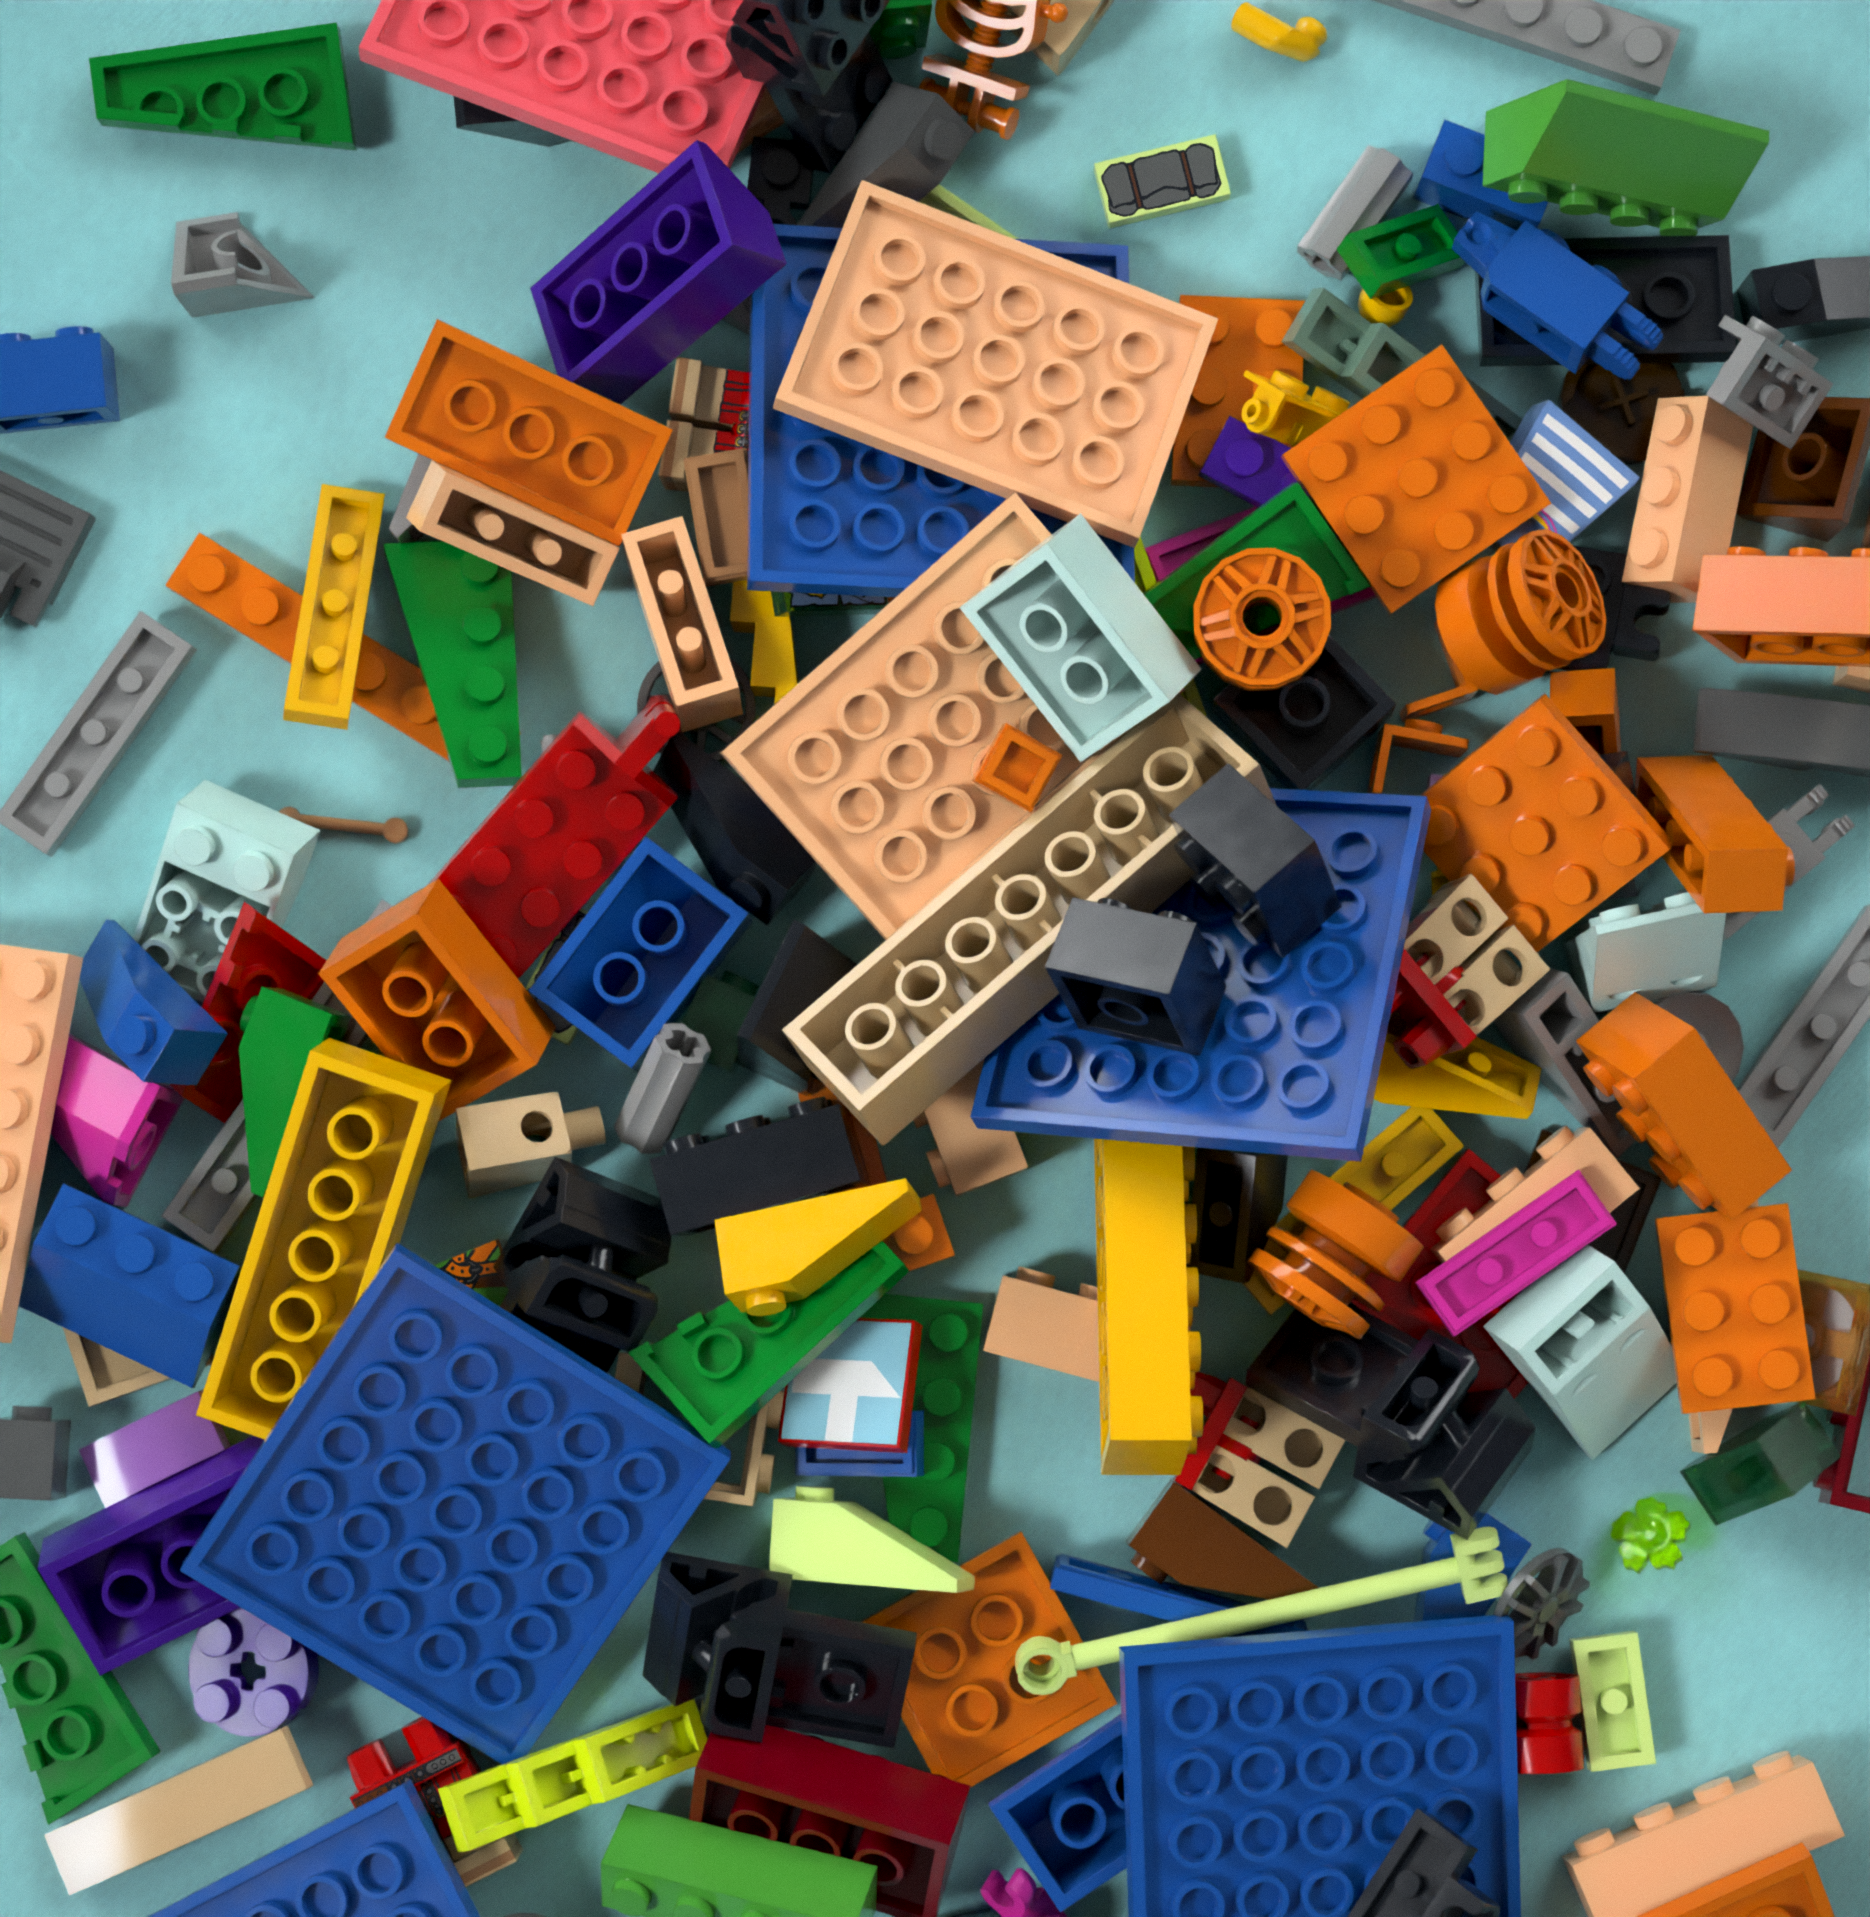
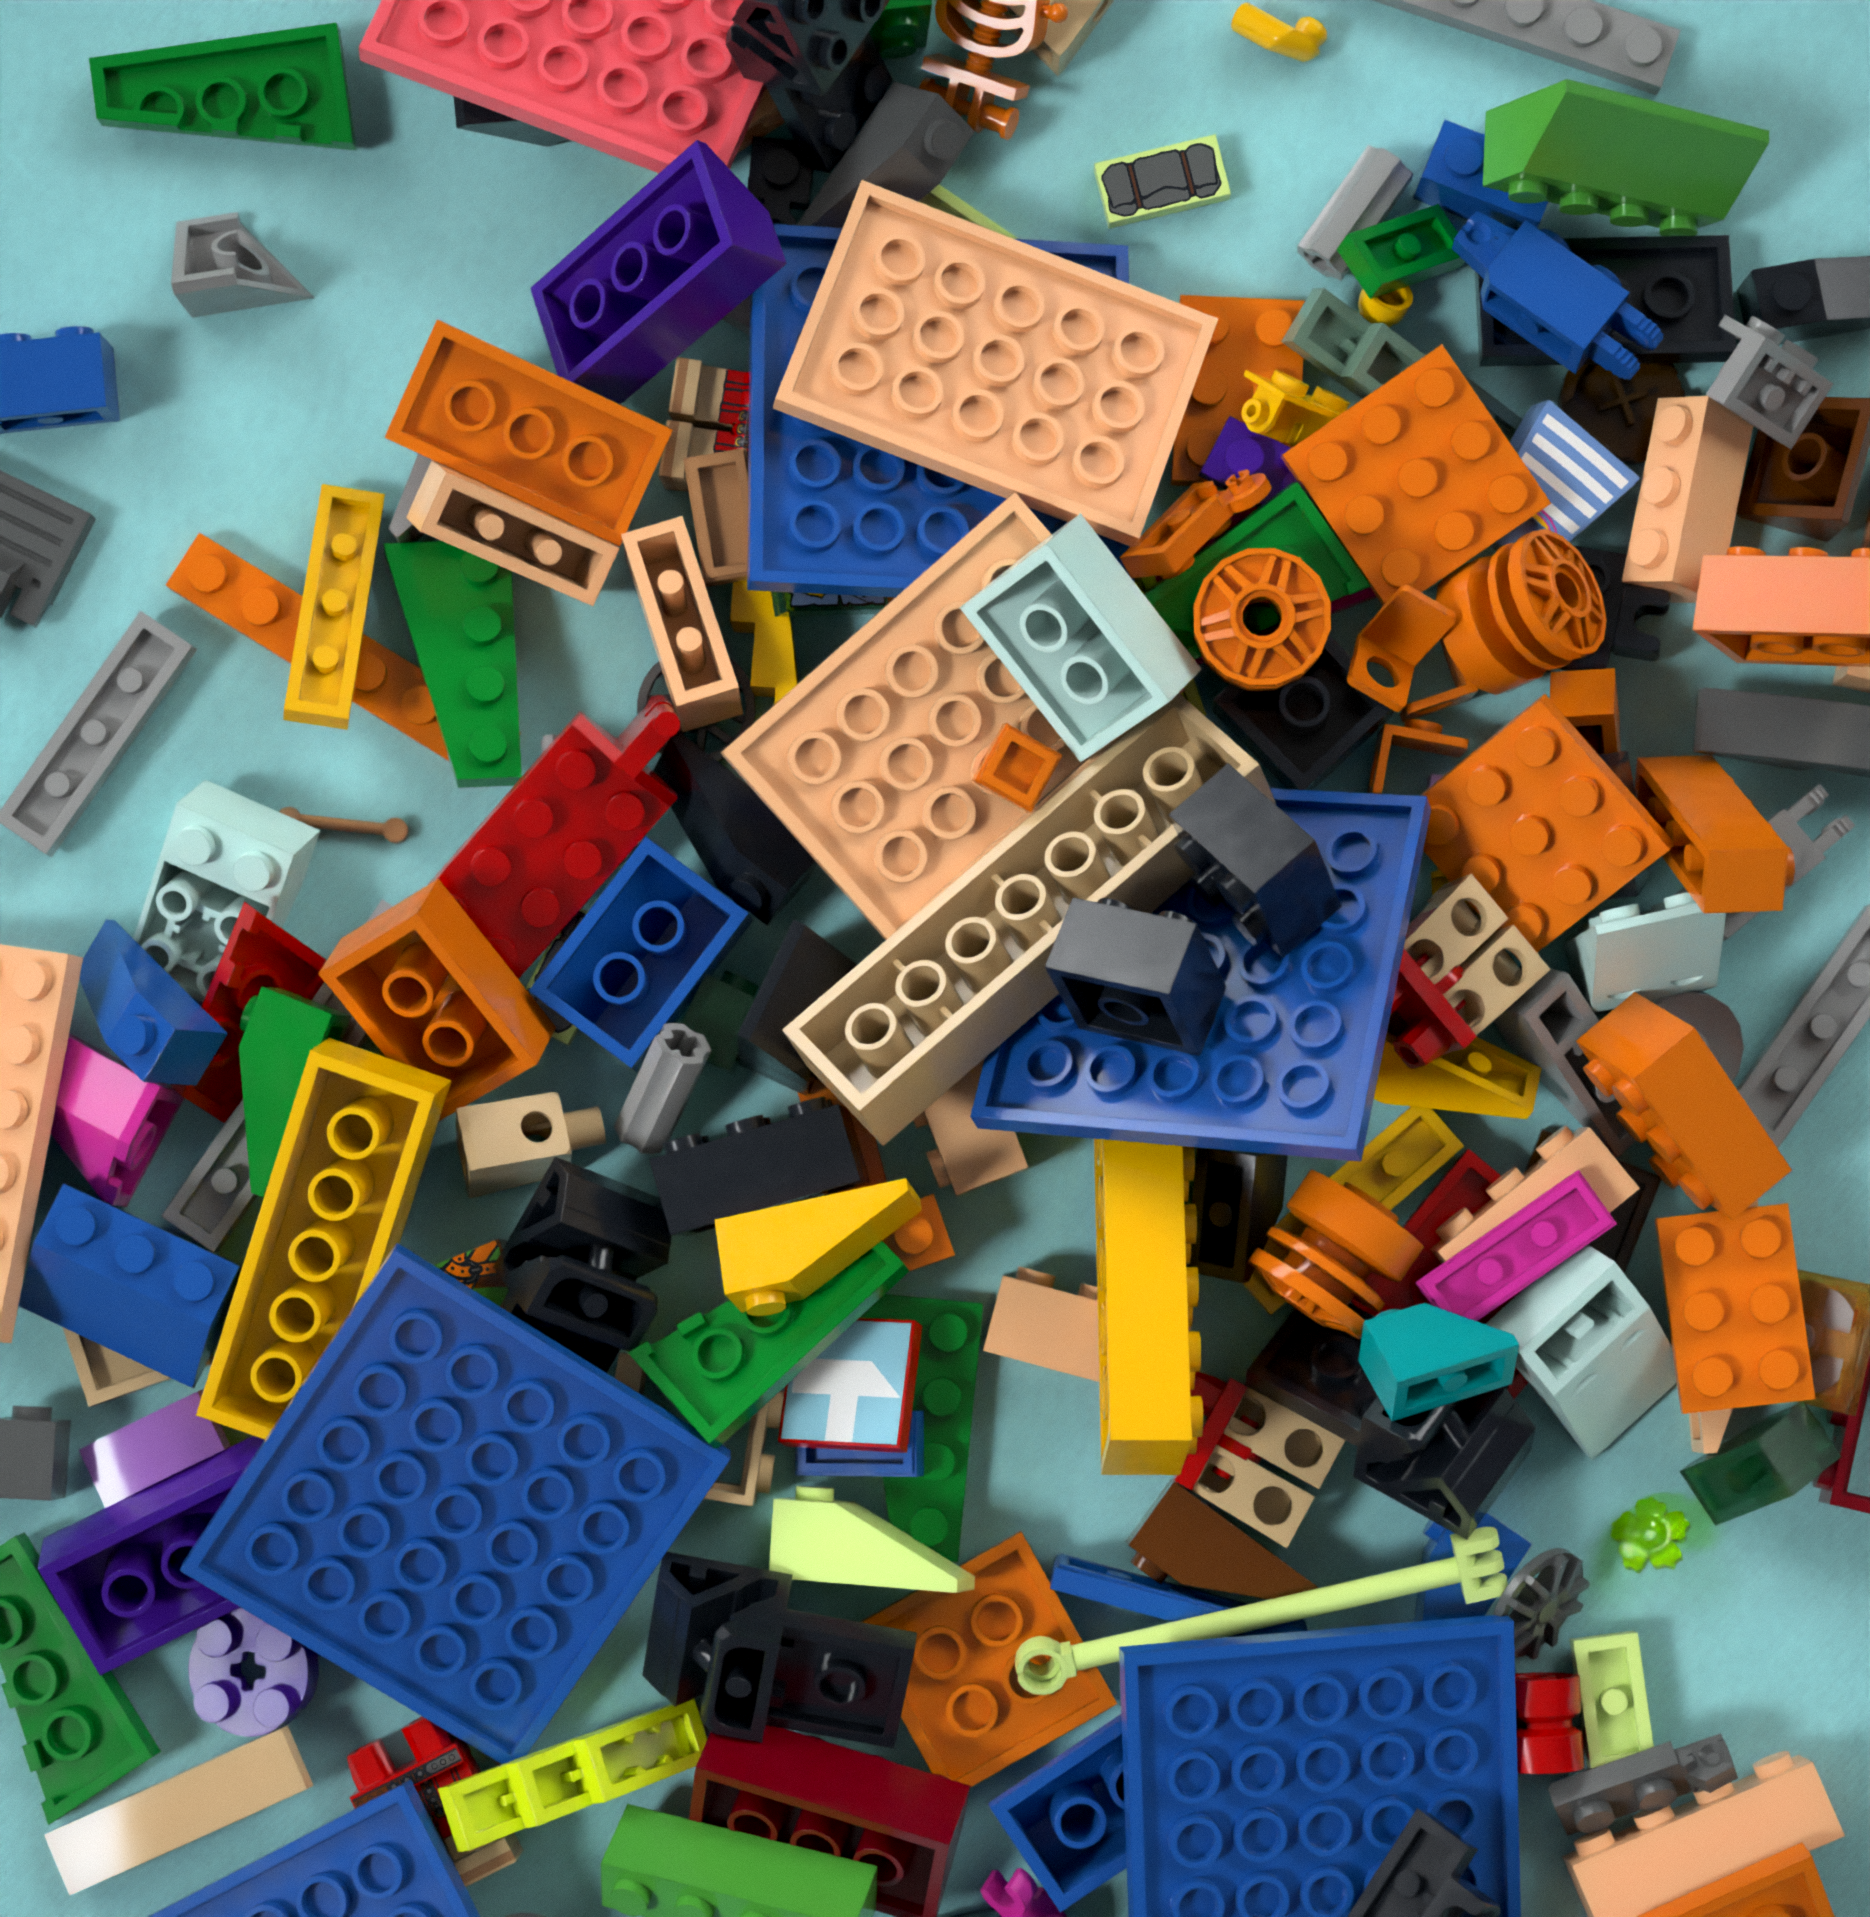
none -> orange hinge [1119,470,1272,579]
none -> orange bracket [1347,585,1456,712]
none -> teal slope [1358,1303,1519,1422]
none -> dark grey hinge [1548,1733,1738,1836]

